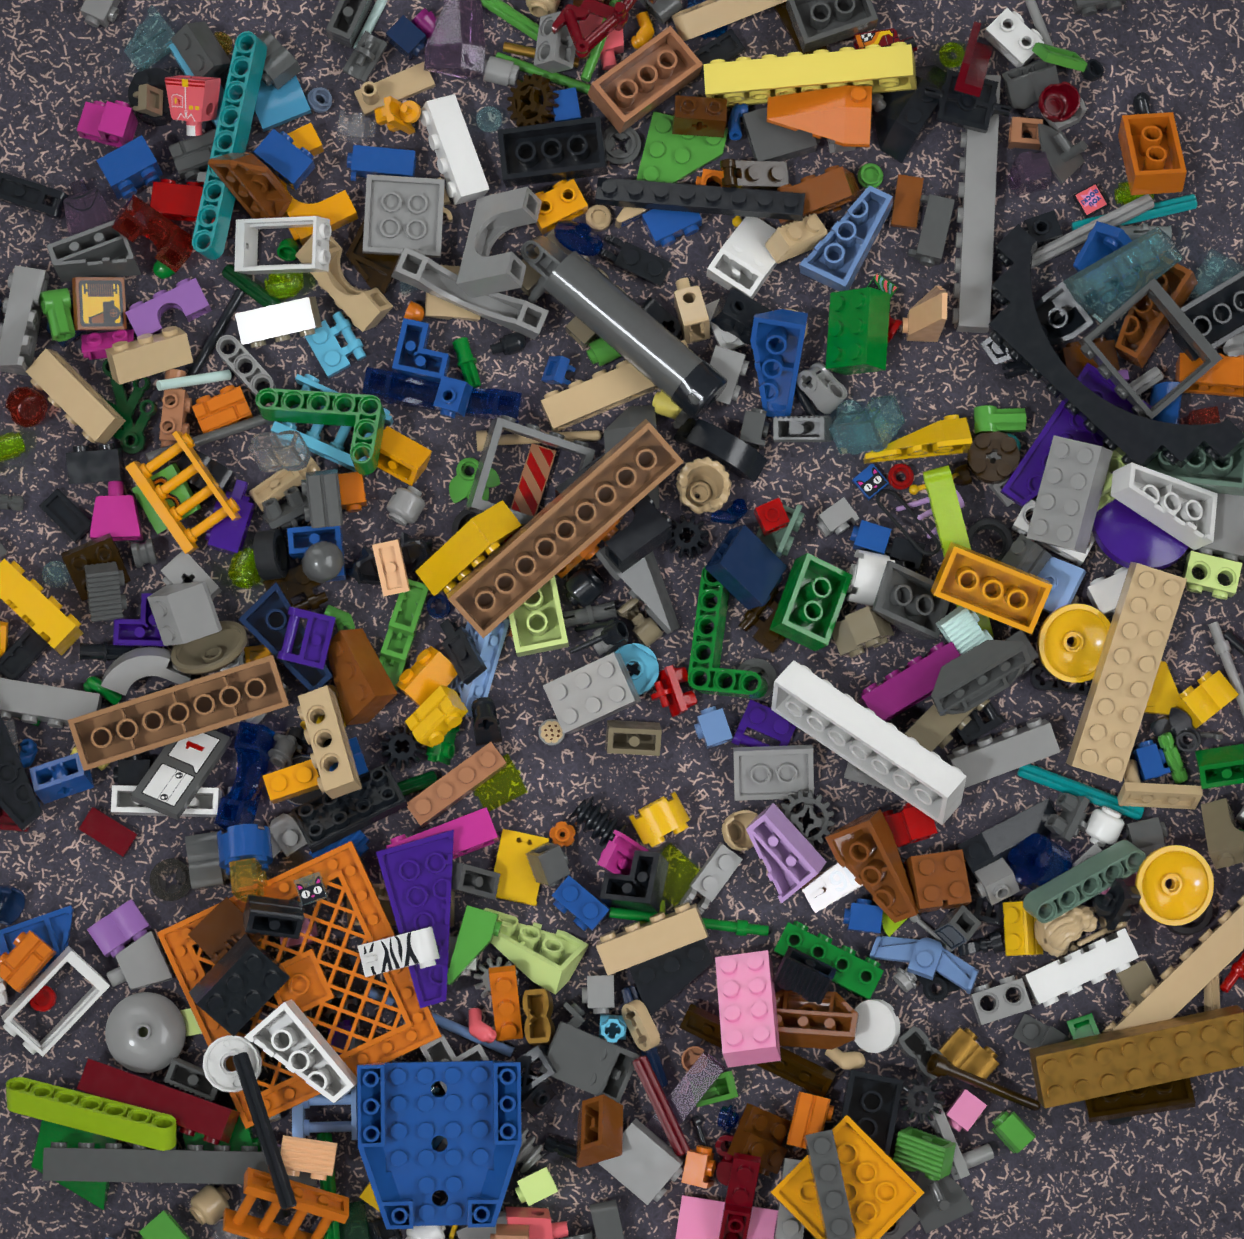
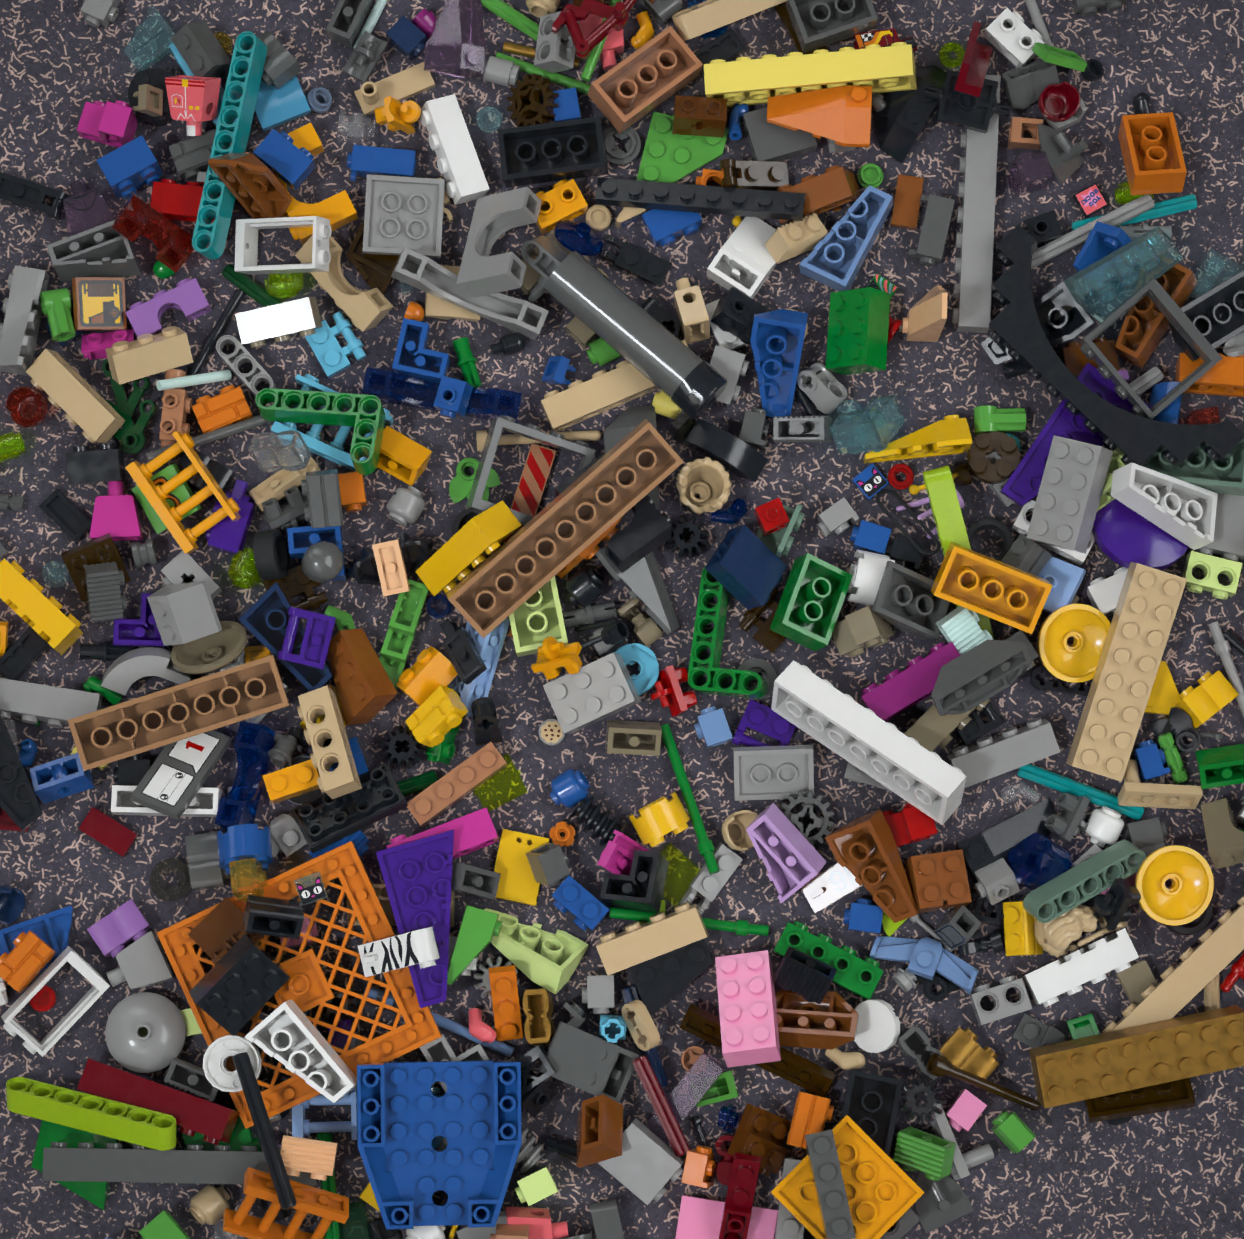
green hinge [277,238,299,261] -> none
none -> light orange hips [531,636,583,680]
none -> blue head [550,769,590,808]
none -> green bar [661,724,720,875]
none -> clear arm [1001,782,1041,805]

